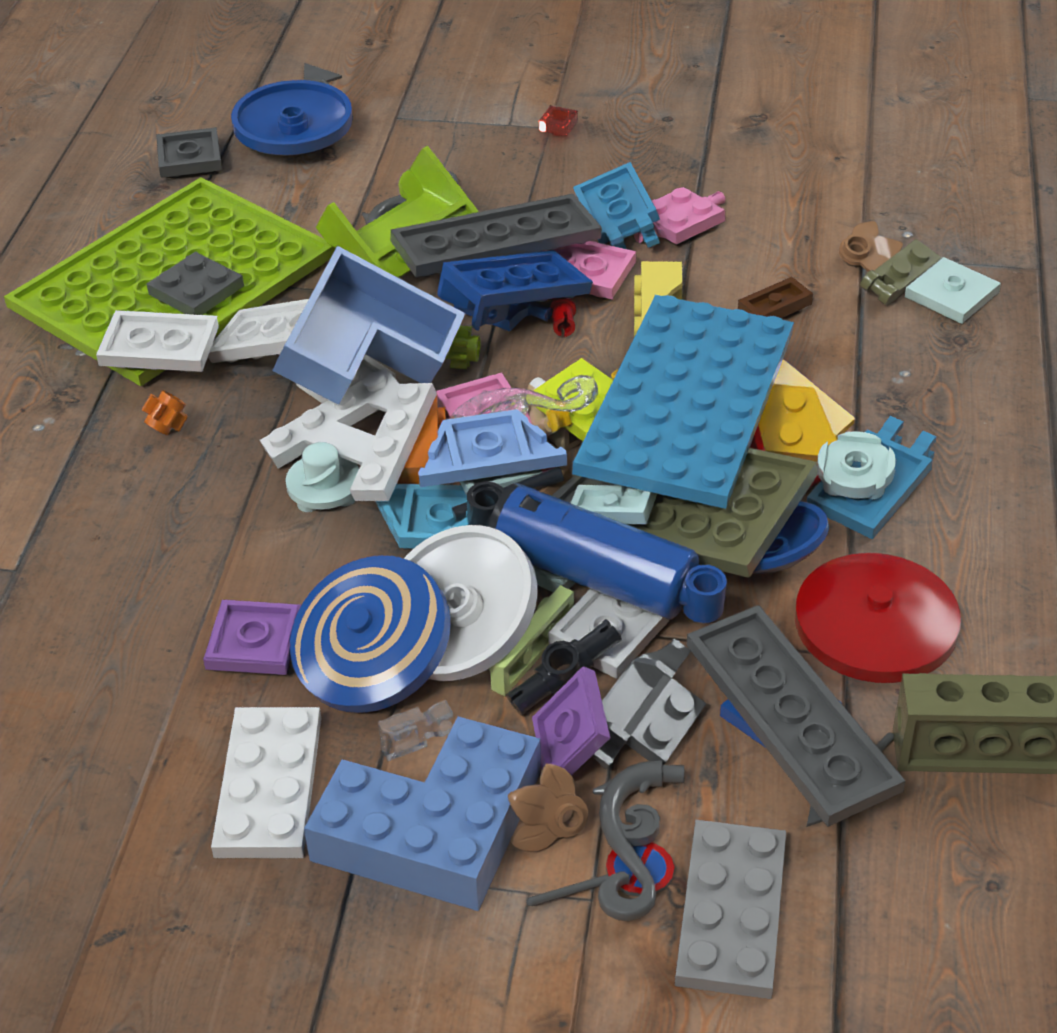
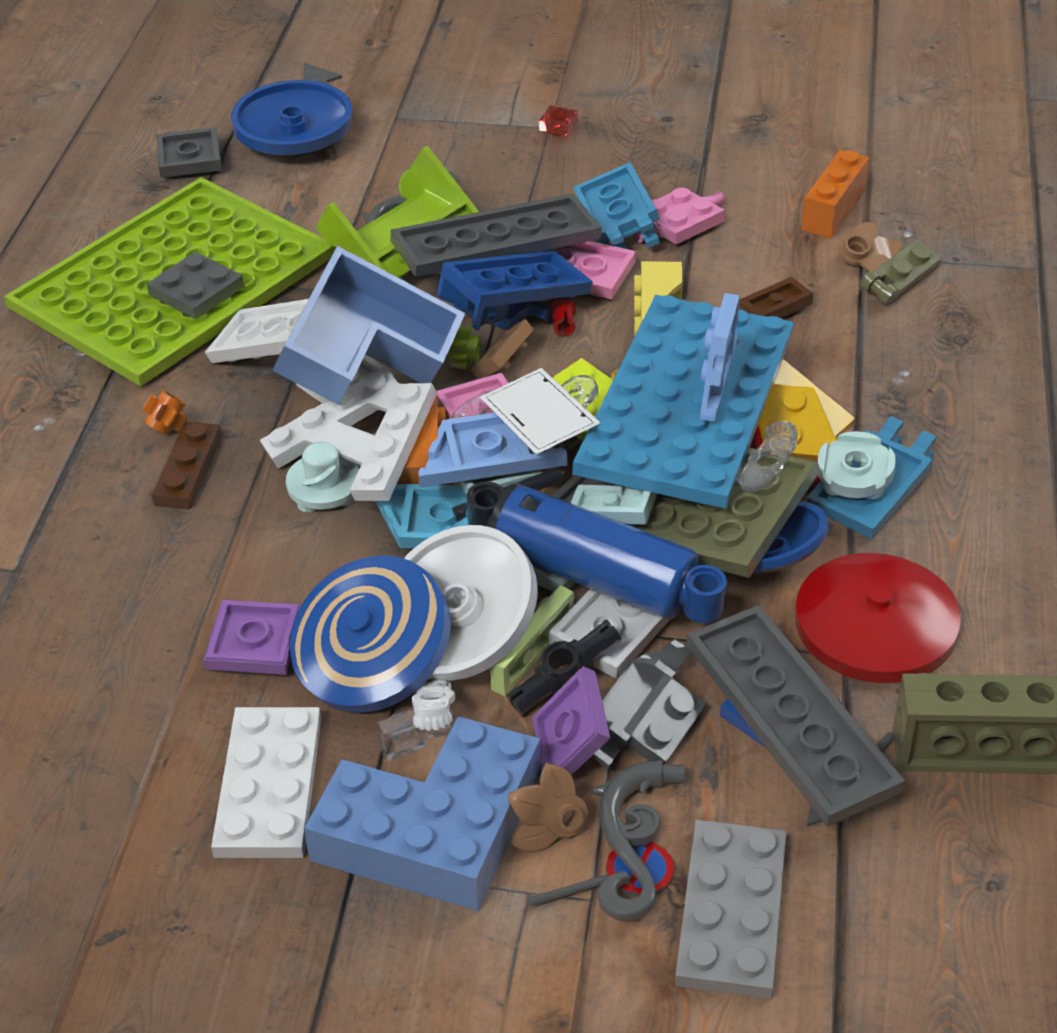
white plate [96,310,219,372] -> none
light aqua plate [905,257,1001,324] -> none
none -> reddish brown plate [152,421,222,510]
none -> white piece [412,680,455,731]
none -> medium nougat plate [471,319,534,379]
none -> white sticker [480,368,600,455]
none -> light blue wing [700,293,740,422]
none -> clear piece [736,420,798,492]
none -> orange brick [801,150,870,238]

